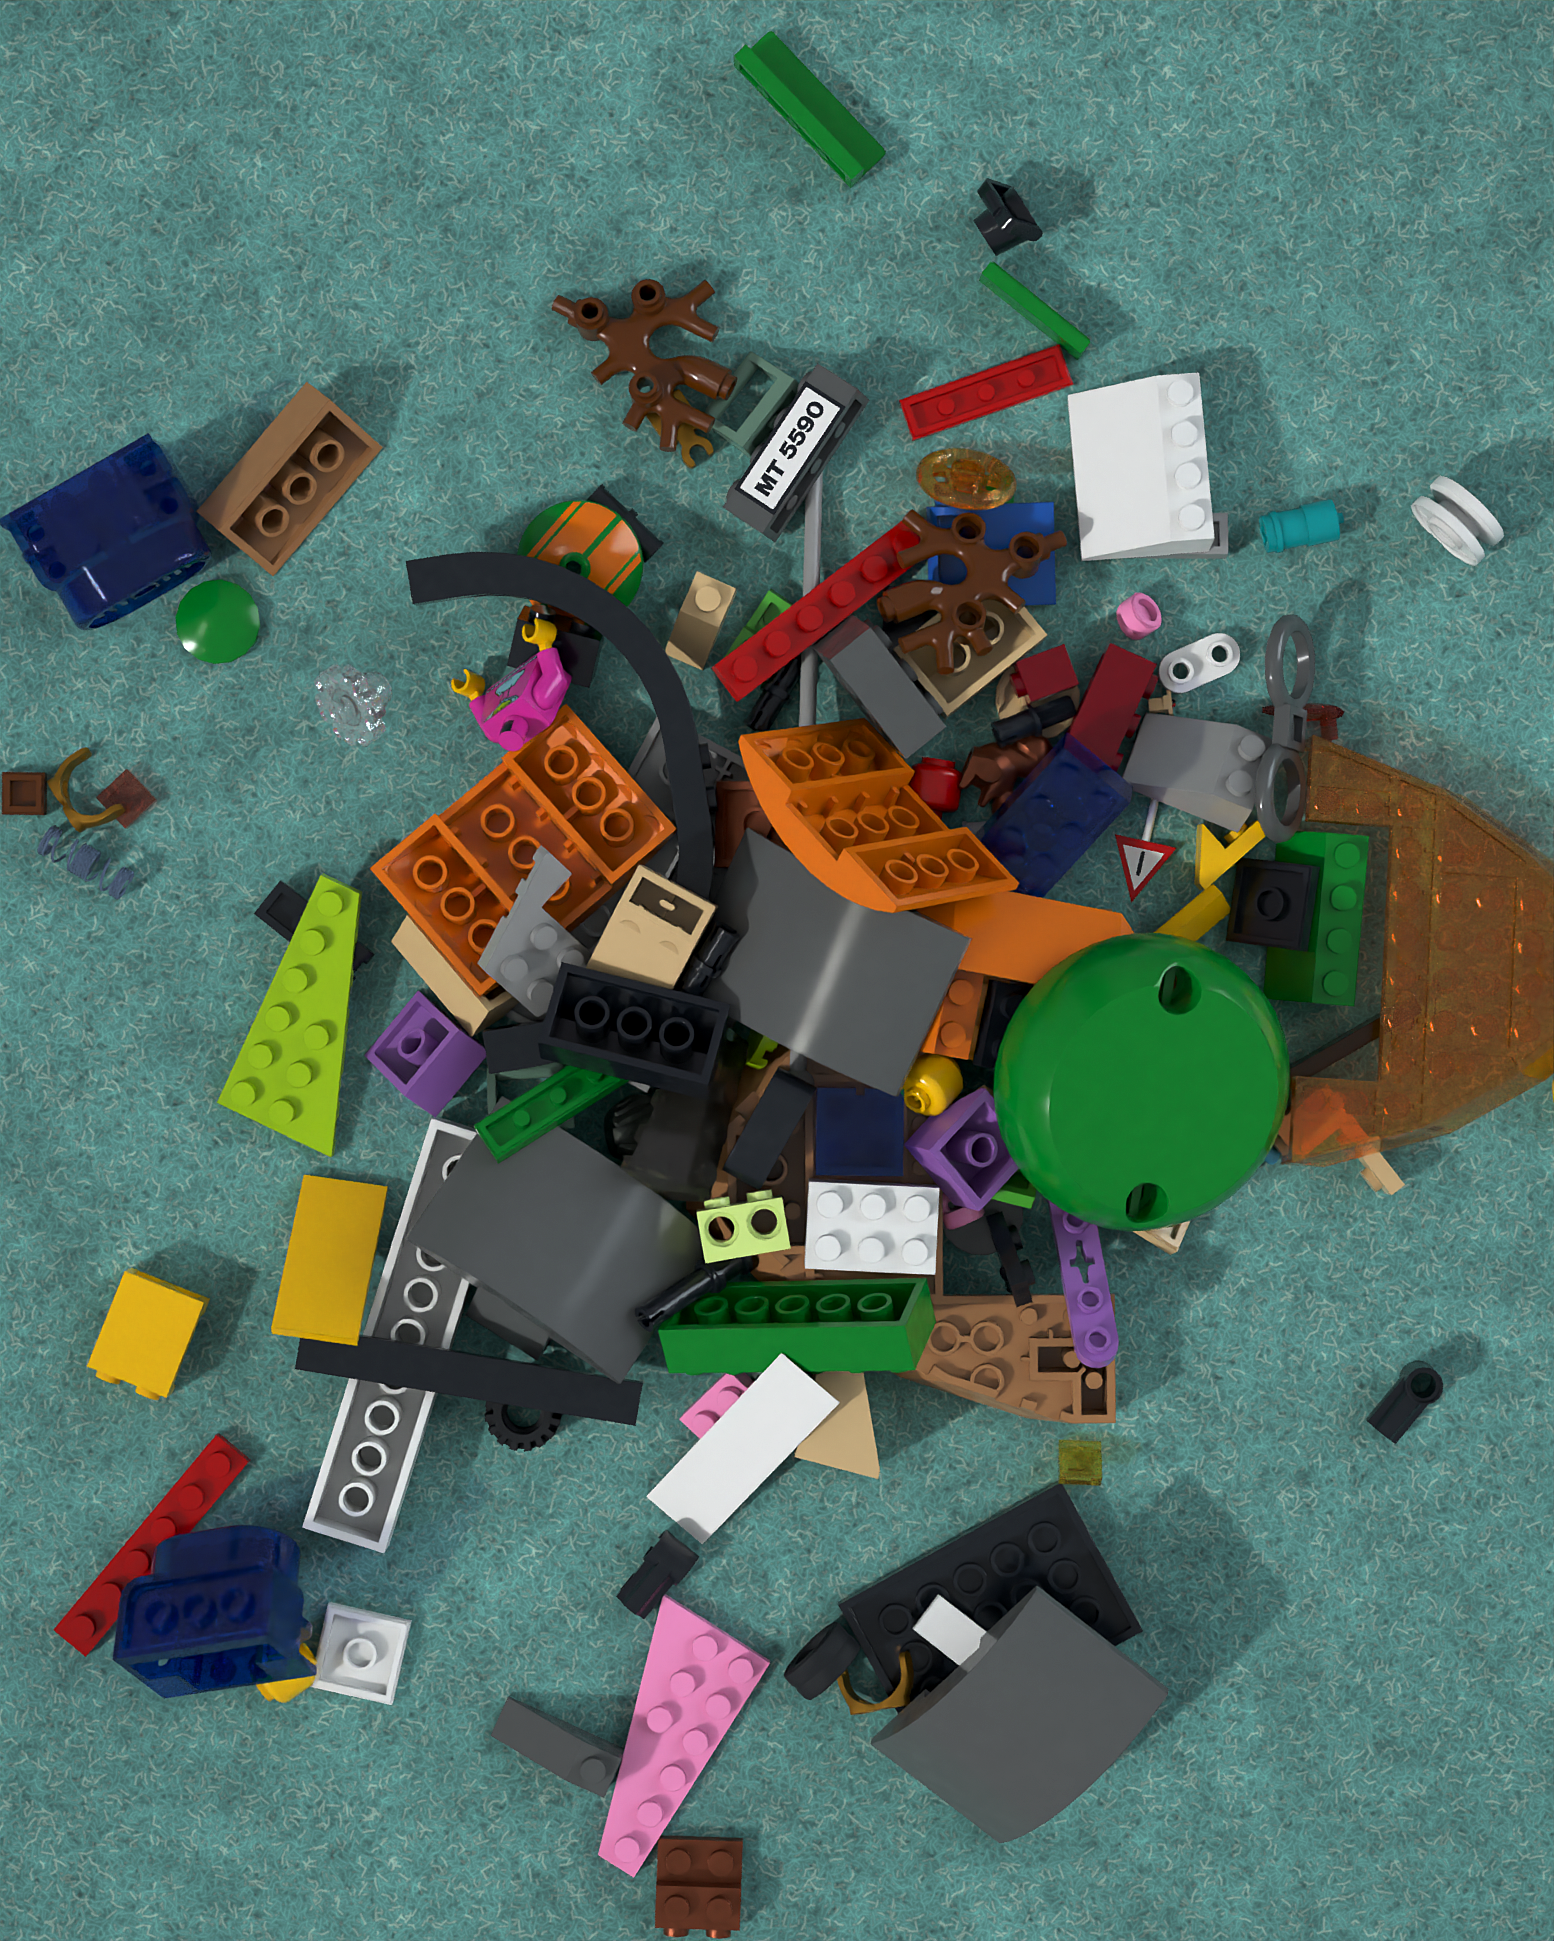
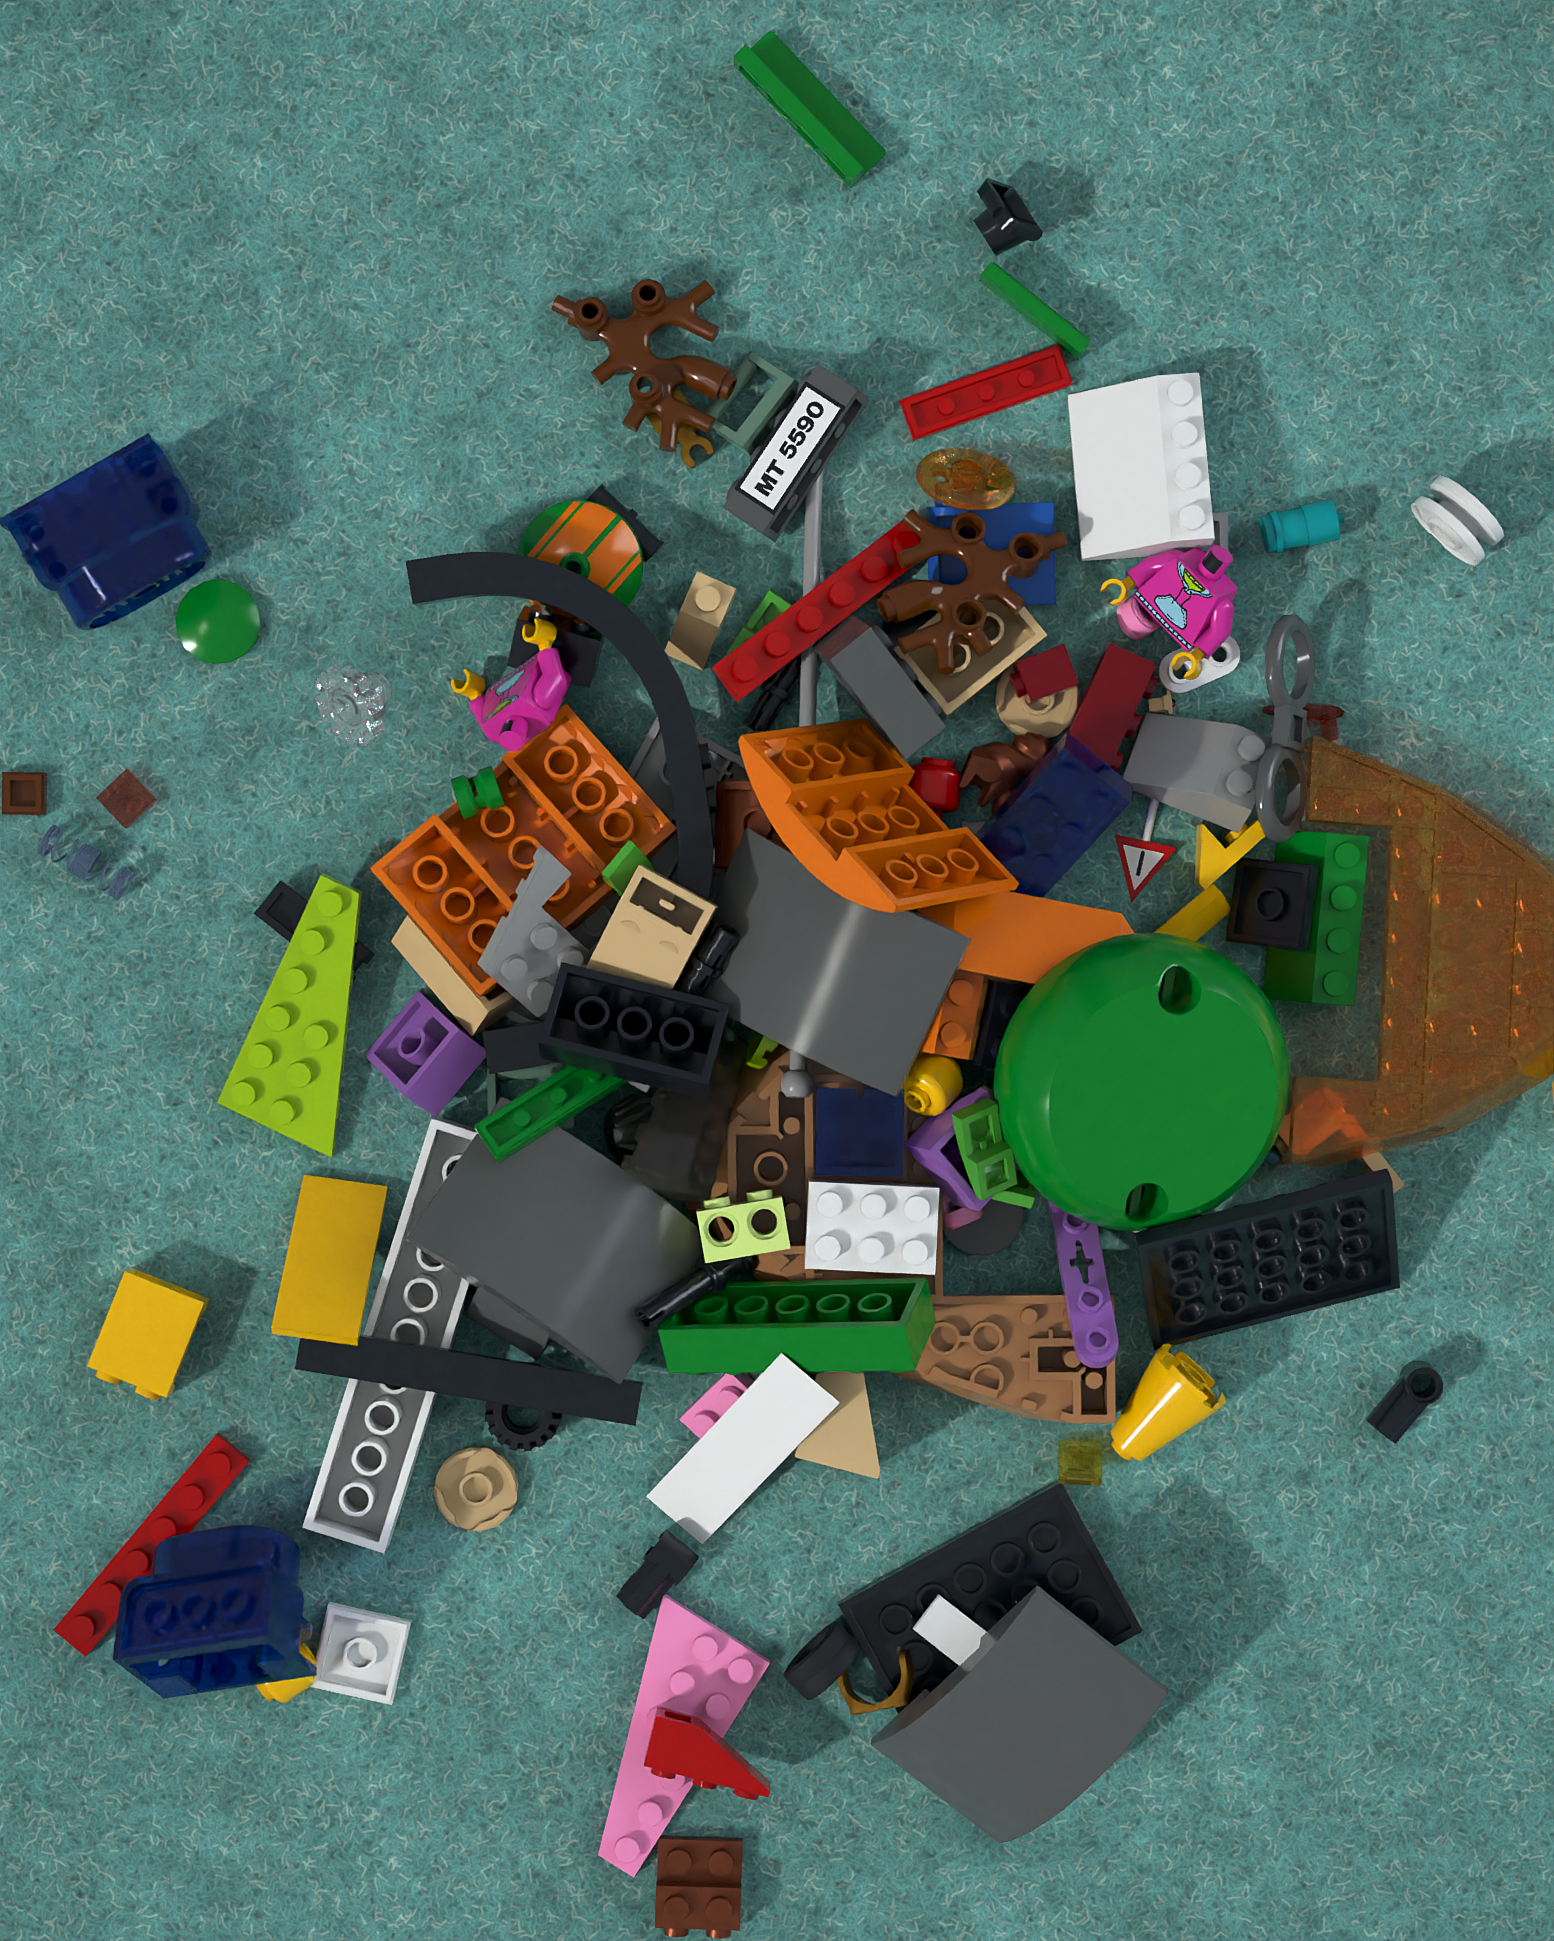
pearl gold cap [47,747,125,833] -> none
medium nougat slope [196,382,383,576] -> none
dark grey slope [491,1696,624,1798] -> none
black beam [722,1066,817,1190] -> none
black plate [986,1211,1036,1307] -> none
black axle [991,695,1076,748] -> none
dark brown tile [1289,997,1421,1089] -> none
none -> tan tile [434,1446,519,1532]
none -> green wheel [450,766,505,819]
none -> bright green slope [602,840,657,899]
none -> red slope [644,1707,770,1800]
none -> bright green slope [952,1097,1017,1200]
none -> dark pink torso [1101,545,1237,680]
none -> yellow cone [1110,1343,1226,1461]
none -> black plate [1134,1168,1400,1350]

